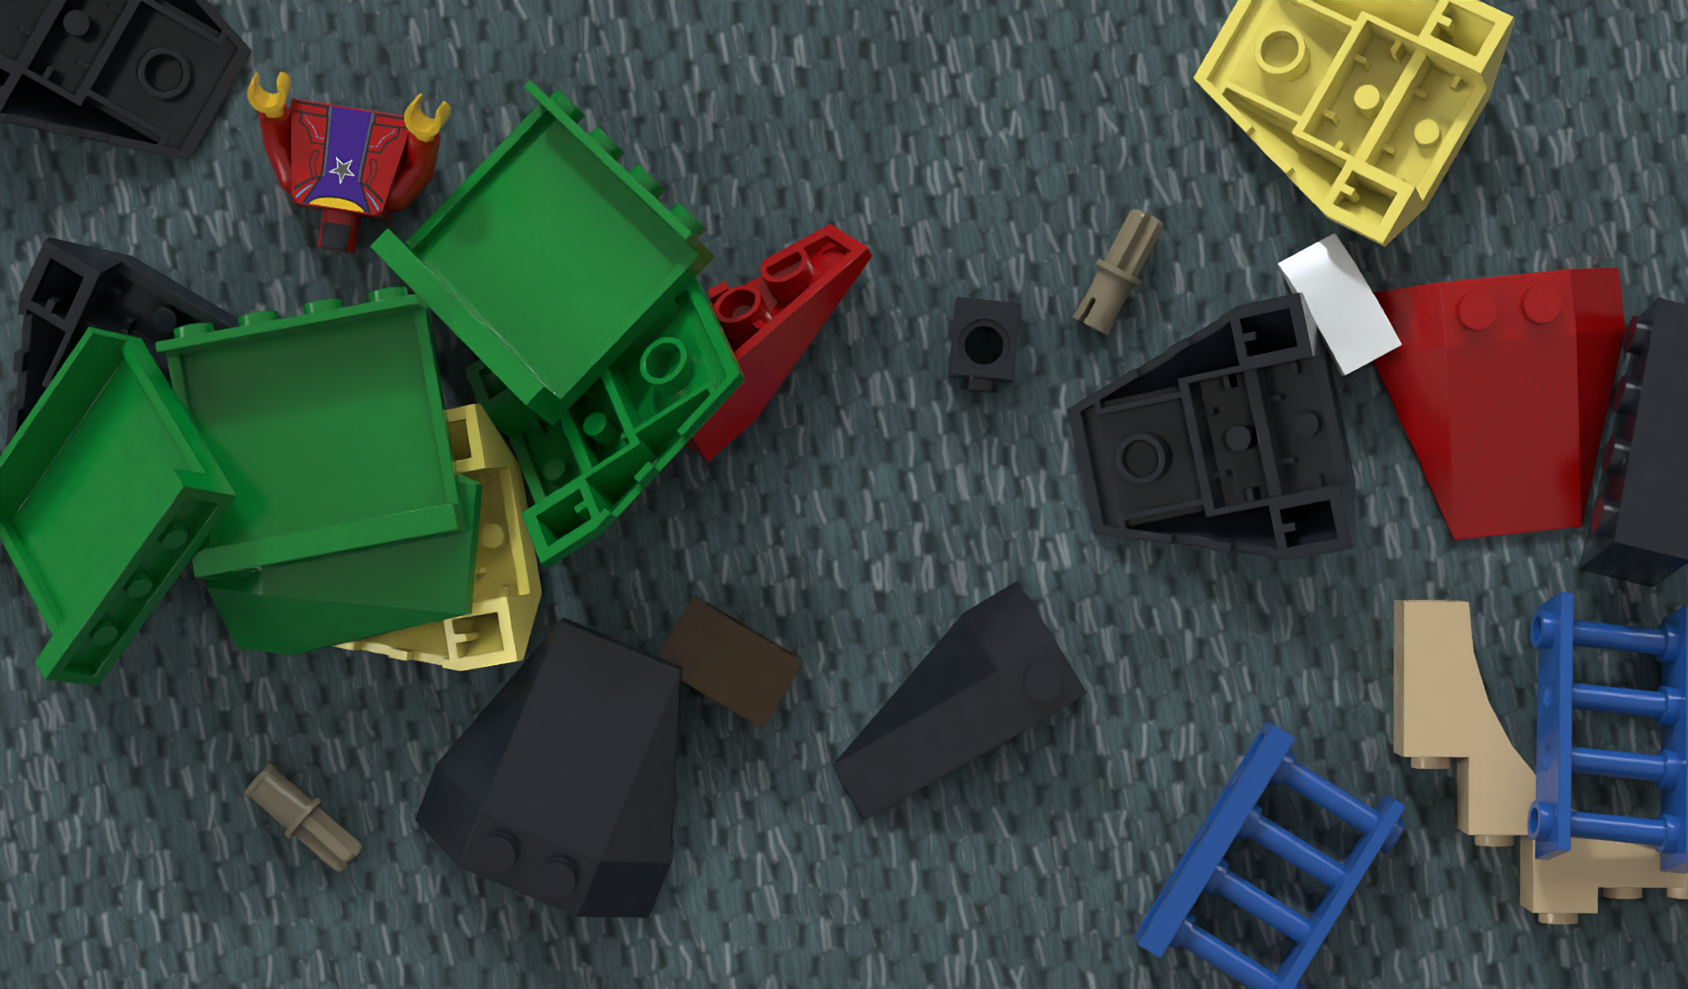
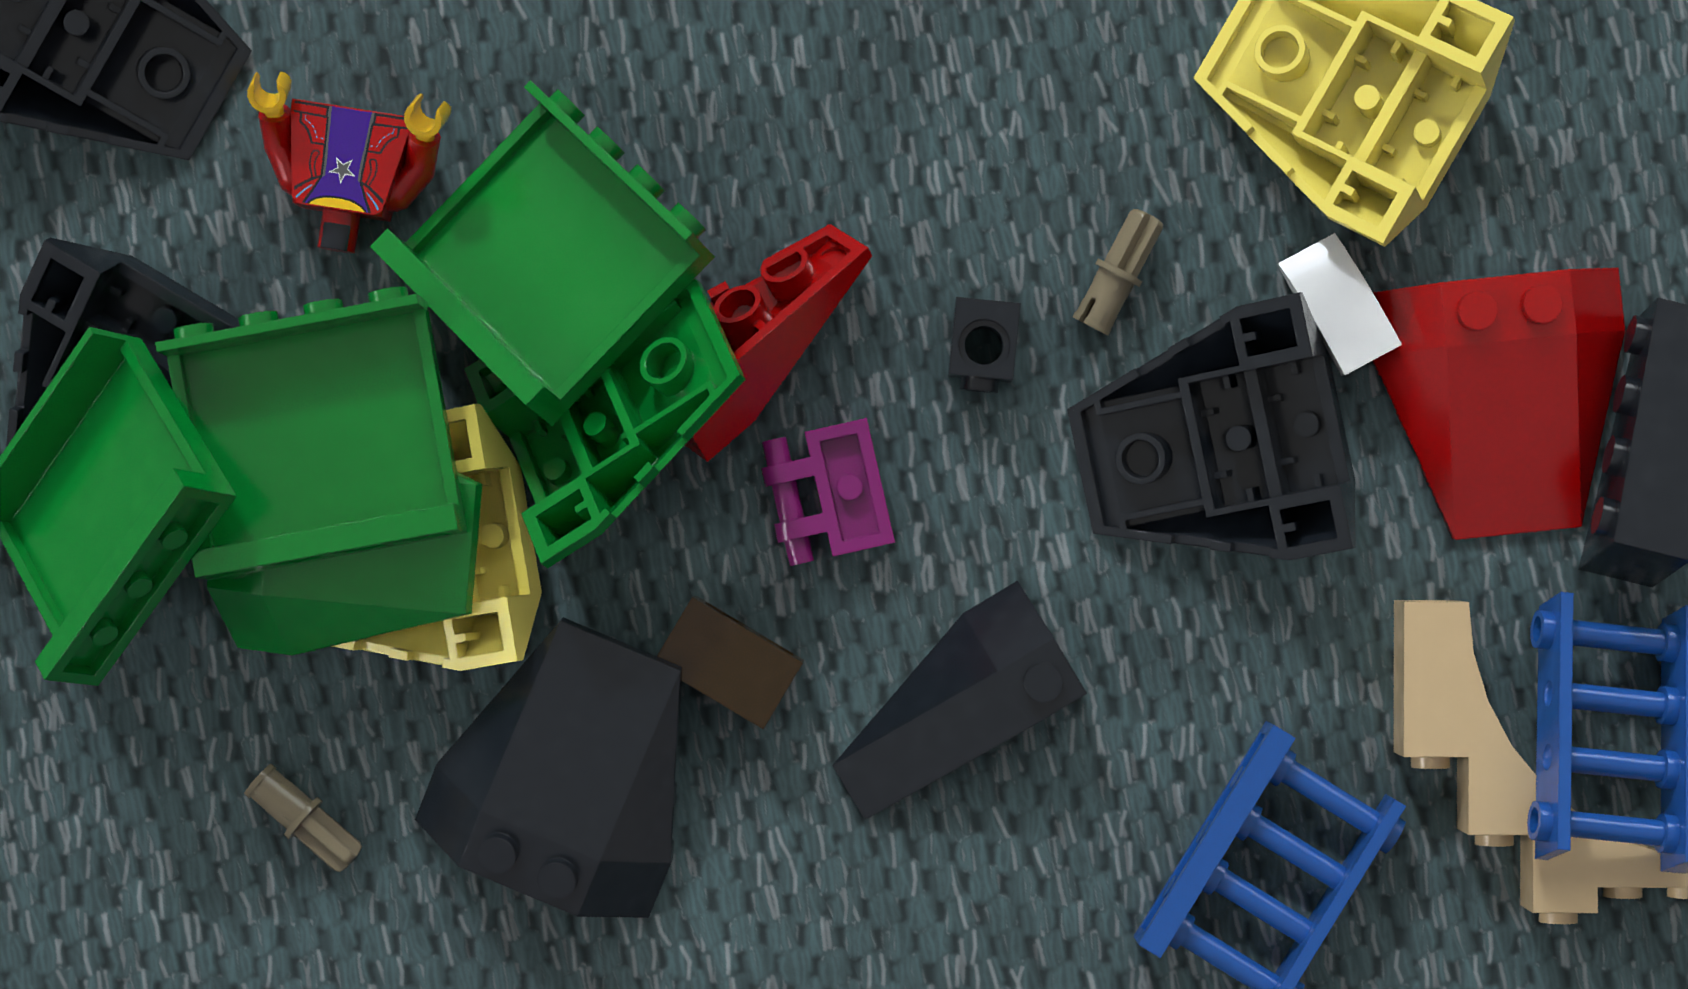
none -> magenta plate [761,418,895,566]

